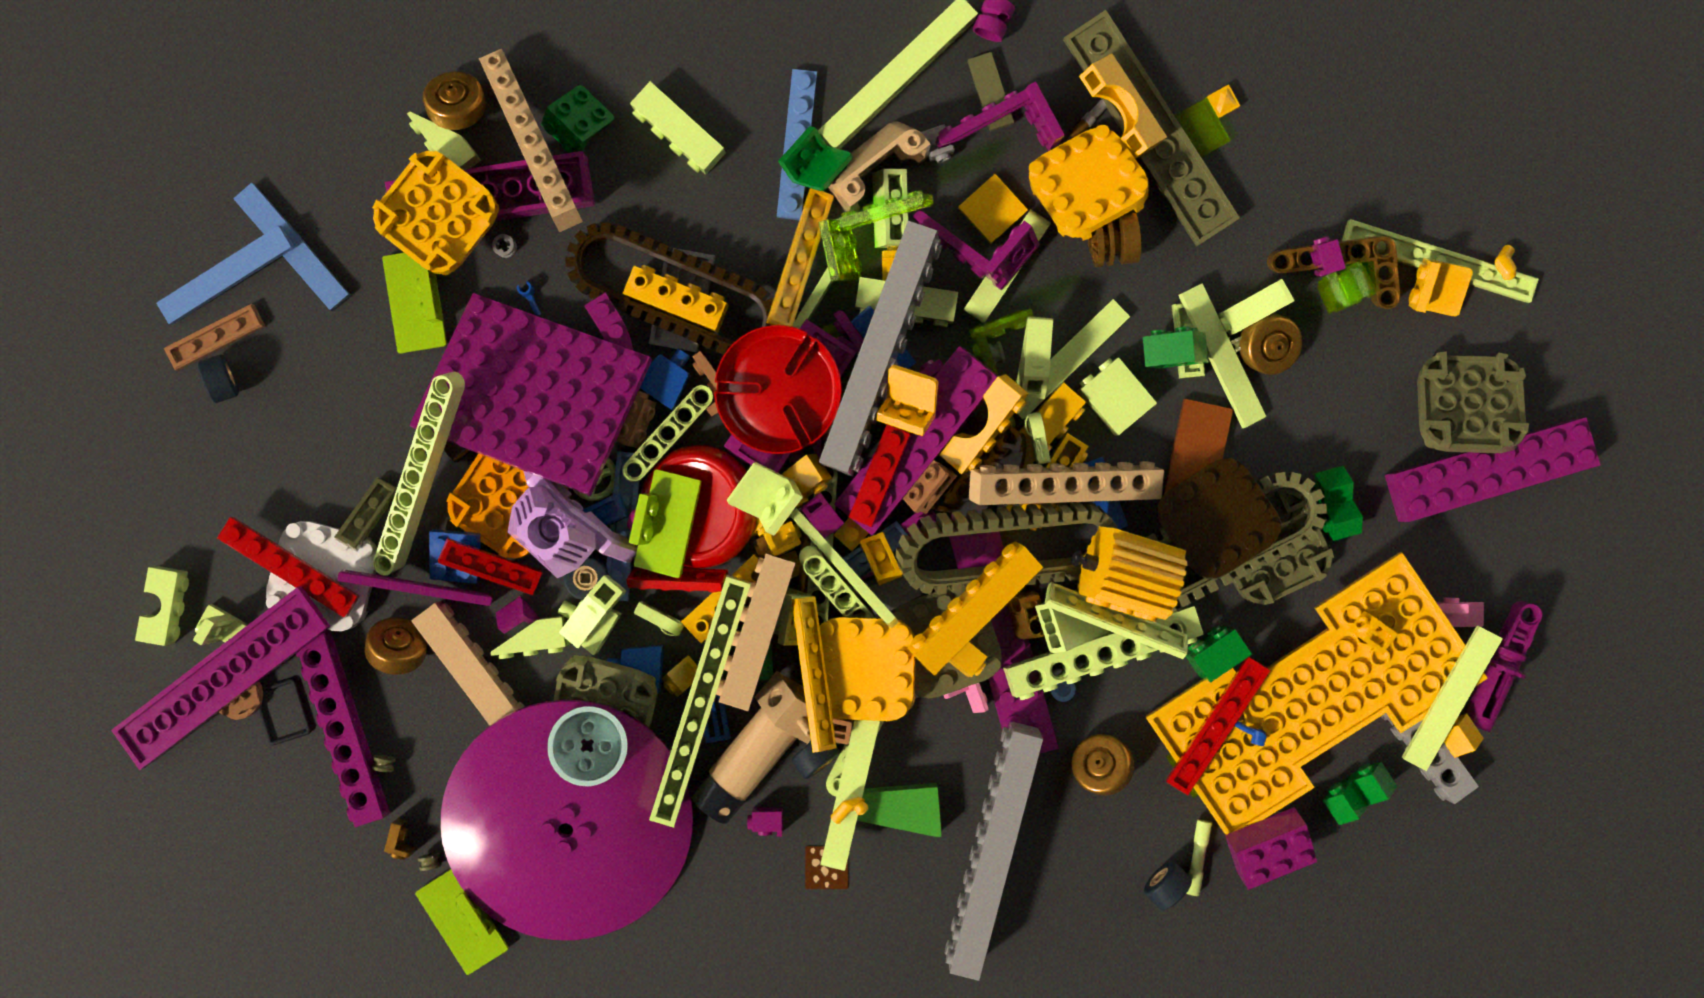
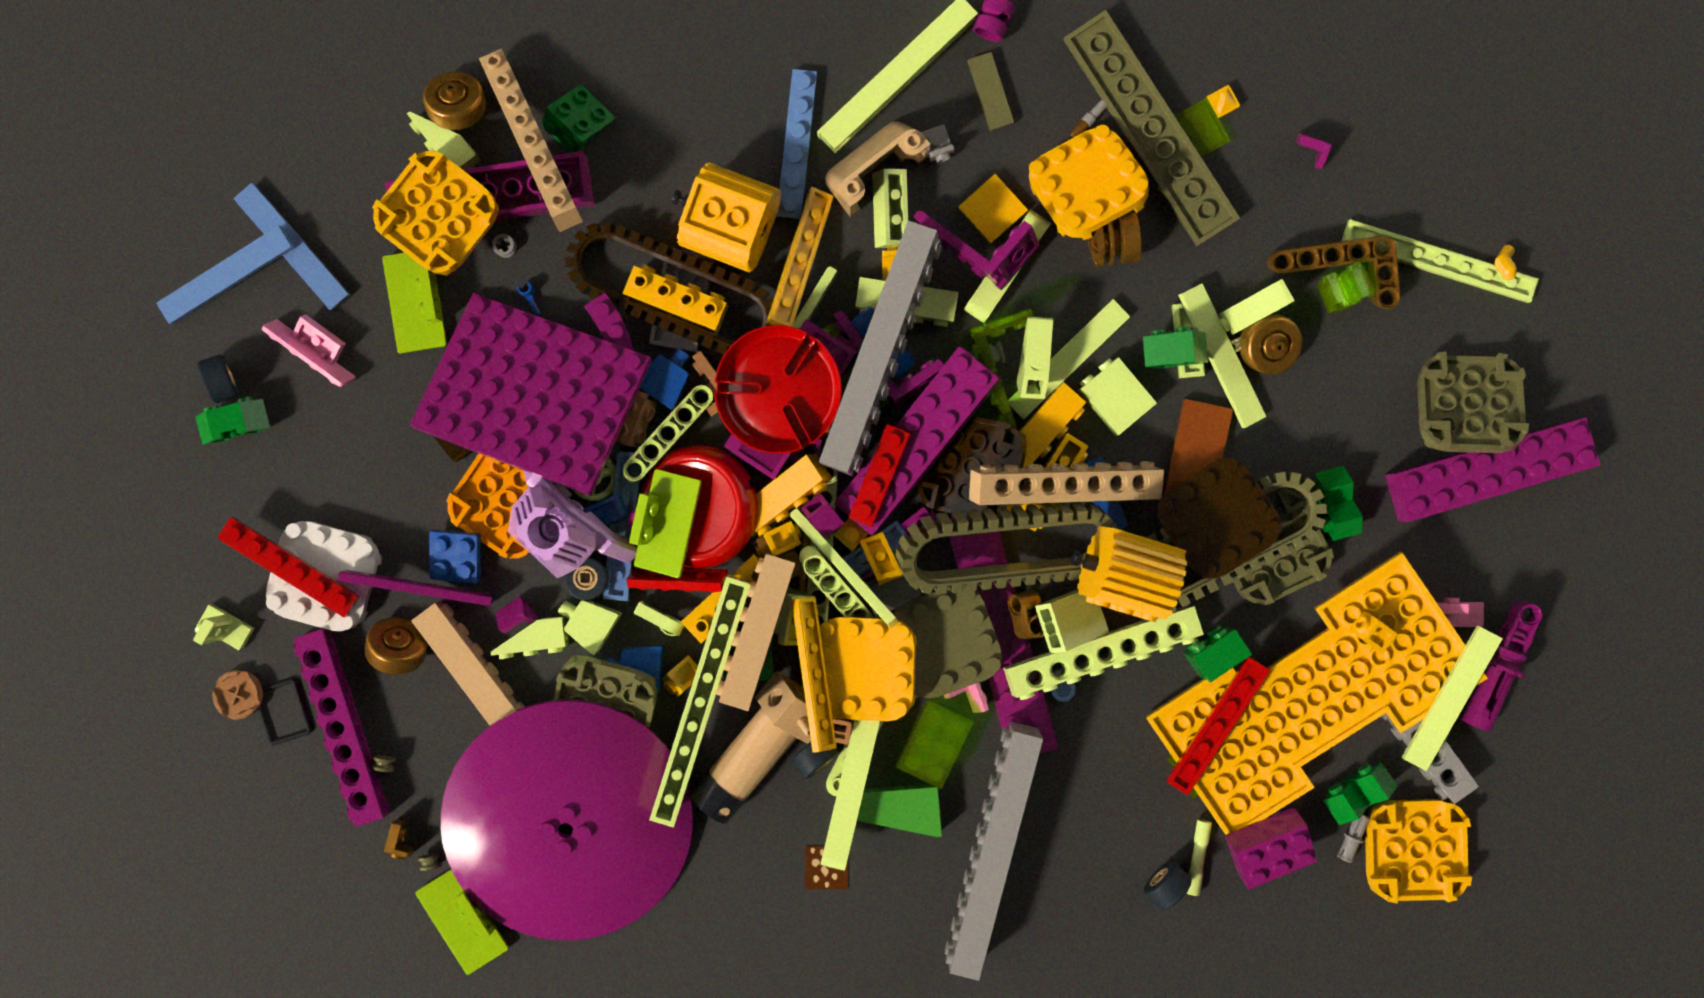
magenta plate [111,586,331,770] -> none
yellowish green arch [135,566,189,646] -> none
medium nougat tile [164,304,266,371] -> none
olive tile [334,477,397,552] -> none
yellowish green beam [373,372,465,576] -> none
red plate [438,538,542,595] -> none
light aqua brick [548,707,627,786] -> none
yellowish green slope [559,575,627,648] -> none
yellowish green brick [630,81,726,175] -> none
blue tile [704,695,731,743] -> none
yellowish green bracket [727,462,803,536] -> none
magenta brick [747,807,783,837] -> none
green bracket [778,126,853,191] -> none
clear neon green bracket [818,191,934,282] -> none
yellow arm [830,797,868,824] -> none
yellow bracket [876,365,938,436] -> none
medium nougat bracket [903,460,957,514] -> none
yellow brick [907,541,1043,676] -> none
magenta bracket [935,82,1064,151] -> none
yellow arch [939,374,1029,474] -> none
yellow brick [949,642,987,677] -> none
yellowish green piece [1025,412,1051,465] -> none
yellowish green tile [1044,582,1189,659] -> none
pearl gold wheel [1072,734,1134,796] -> none
yellow arch [1079,54,1167,159] -> none
blue hand [1234,721,1266,746] -> none
magenta brick [1311,236,1346,276] -> none
yellow bracket [1409,258,1473,317] -> none
yellow brick [1444,713,1484,758] -> none
none -> green brick [195,397,270,445]
none -> bright pink bracket [262,314,356,387]
none -> yellow piece [671,162,781,273]
none -> clear neon green brick [896,698,974,789]
none -> magenta tile [1295,132,1332,169]
none -> light grey axle [1337,814,1369,863]
none -> yellow plate [1365,799,1472,903]

